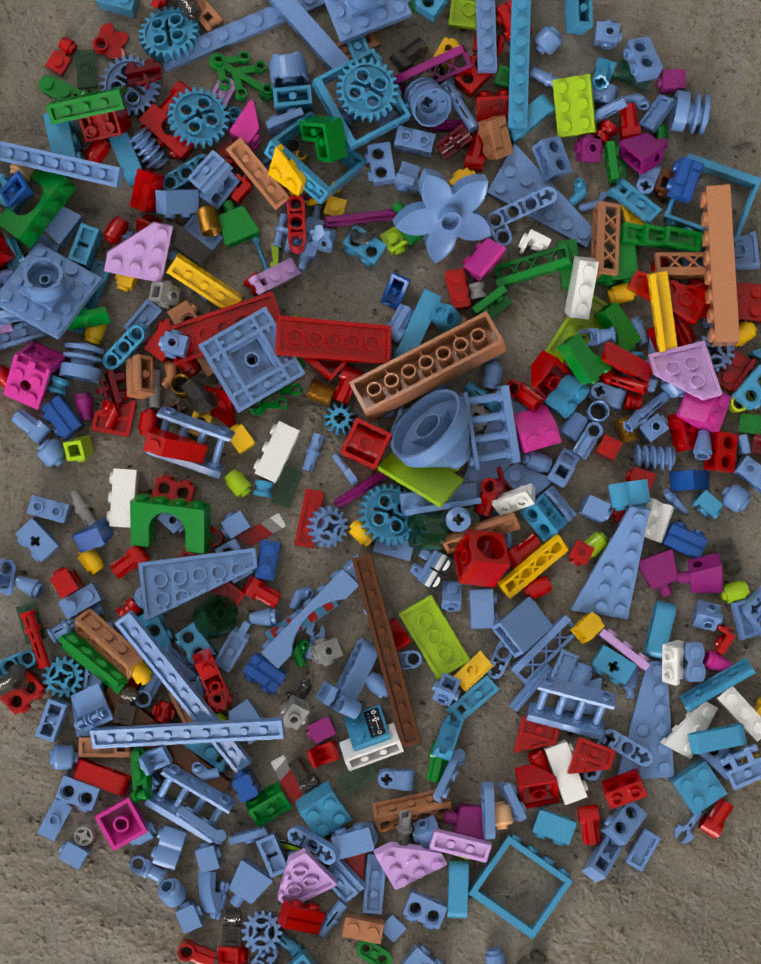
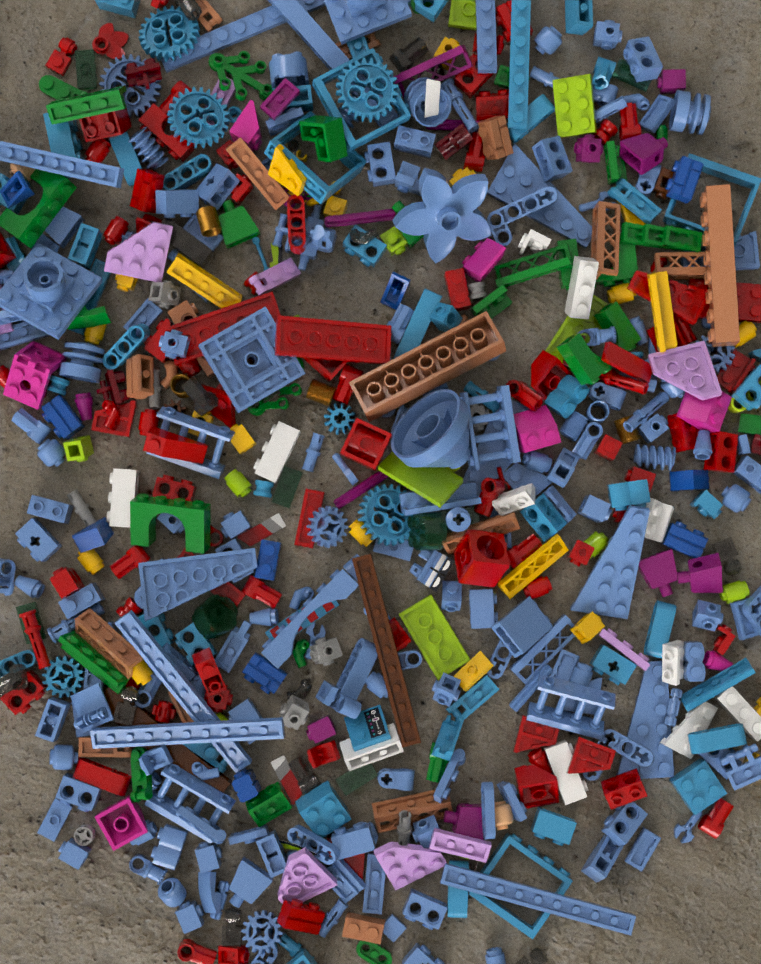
medium blue plate [187,150,233,197] -> none
medium blue brick [482,361,504,389] -> none
dark azure arm [568,178,586,207] -> none
red piece [577,804,600,845] -> none
medium blue bar [622,667,639,699] -> none
red wheel [623,391,643,412] -> none
medium blue bar [663,489,688,514] -> none
none -> magenta plate [260,78,300,121]
none -> white sticker [424,79,441,118]
none -> medium blue plate [440,863,636,936]
none -> medium blue axle [664,688,683,727]

